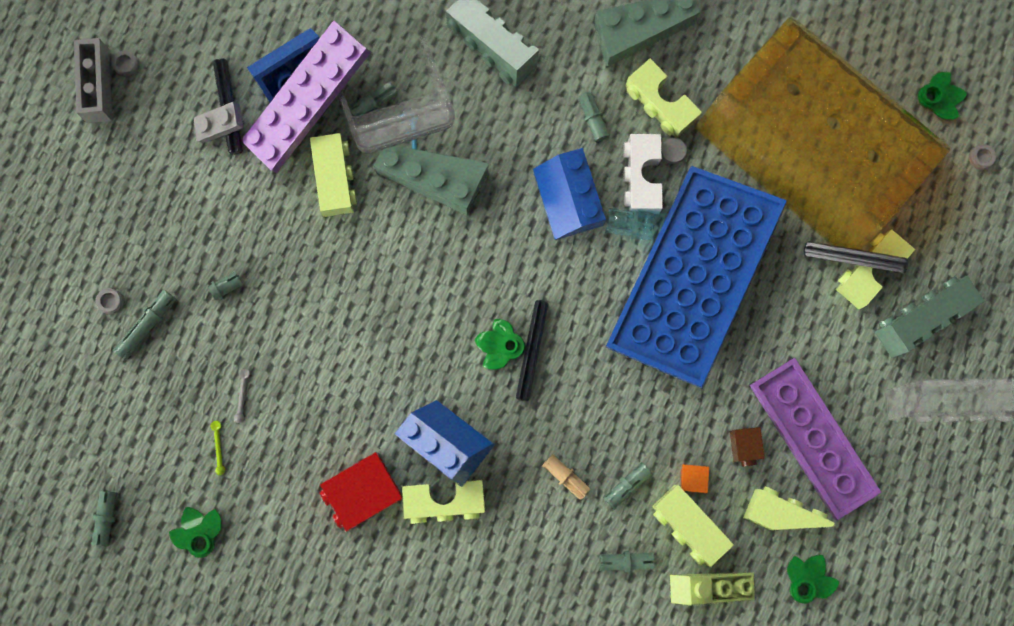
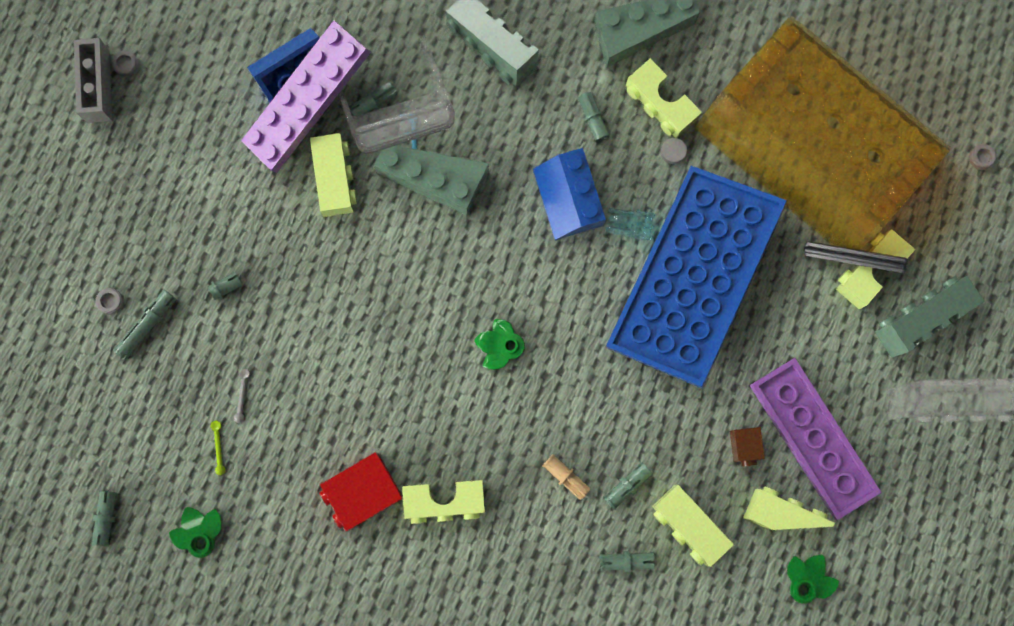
light grey plate [193,102,244,143] -> none
black axle [213,58,243,155] -> none
blue slope [395,400,495,487] -> none
black axle [516,300,549,401] -> none
white arch [623,134,662,214] -> none
yellowish green slope [670,573,755,605] -> none
orange tile [680,464,709,493] -> none
green plate [917,72,967,120] -> none

